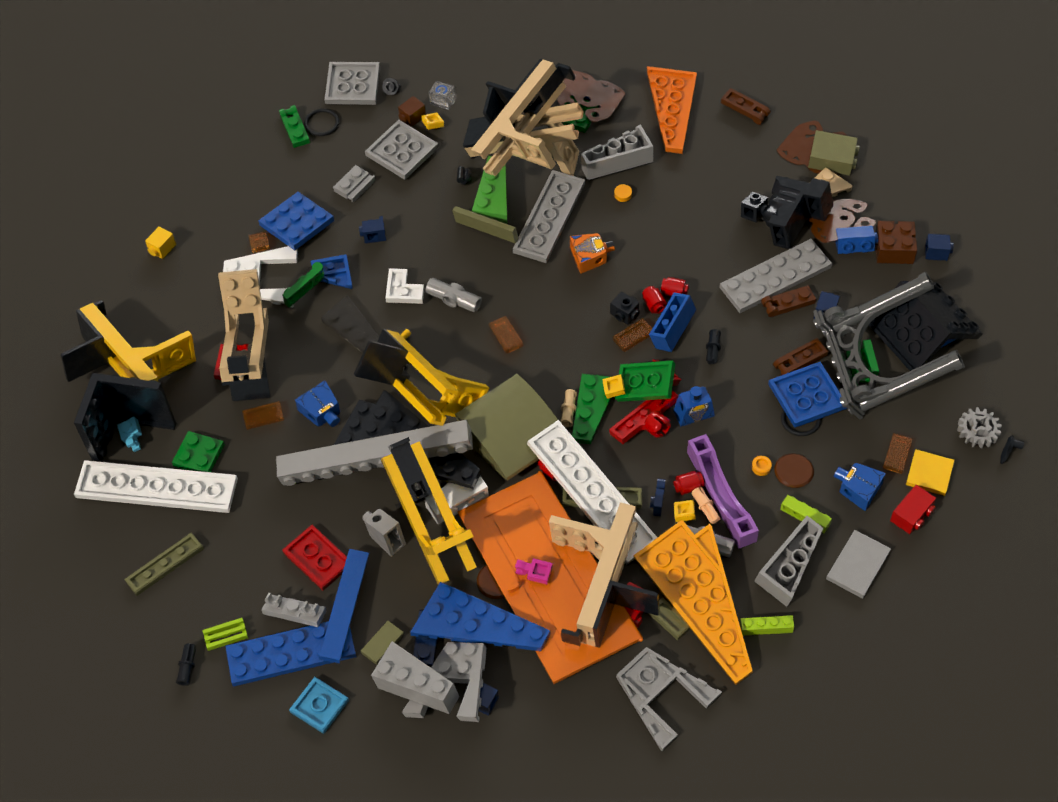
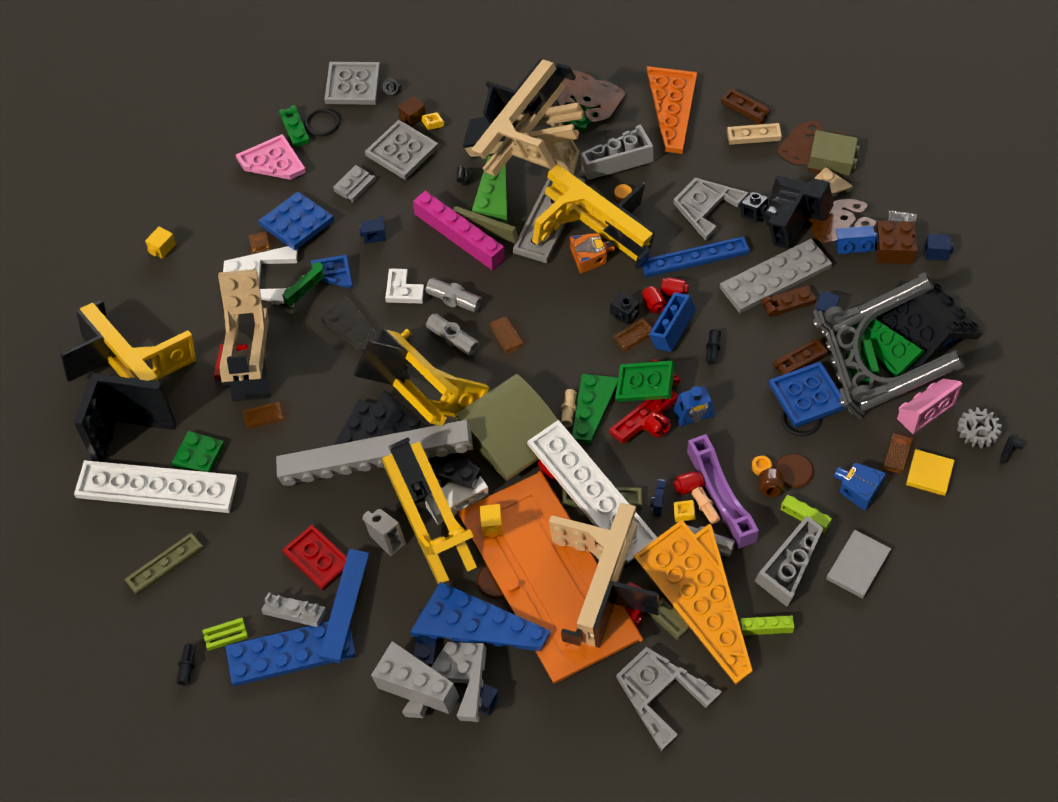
medium azure plate [117,417,142,452] -> none
dark azure tile [289,676,349,734] -> none
blue torso [295,380,340,427] -> none
olive tile [361,621,404,665] -> none
clear brick [429,81,457,110] -> none
dark pink plate [515,558,553,585] -> none
yellow plate [602,374,625,399] -> none
red brick [890,485,936,534] -> none
none -> bright pink plate [236,134,306,180]
none -> dark pink brick [413,191,505,271]
none -> light grey piece [426,314,479,356]
none -> yellow brick [480,504,503,537]
none -> yellow piece [532,164,655,269]
none -> blue tile [641,236,750,278]
none -> light grey wing [673,178,749,241]
none -> tan plate [727,123,782,145]
none -> reddish brown head [758,468,785,498]
none -> green wing [851,319,925,377]
none -> clear piece [888,210,917,224]
none -> bright pink slope [897,379,963,434]

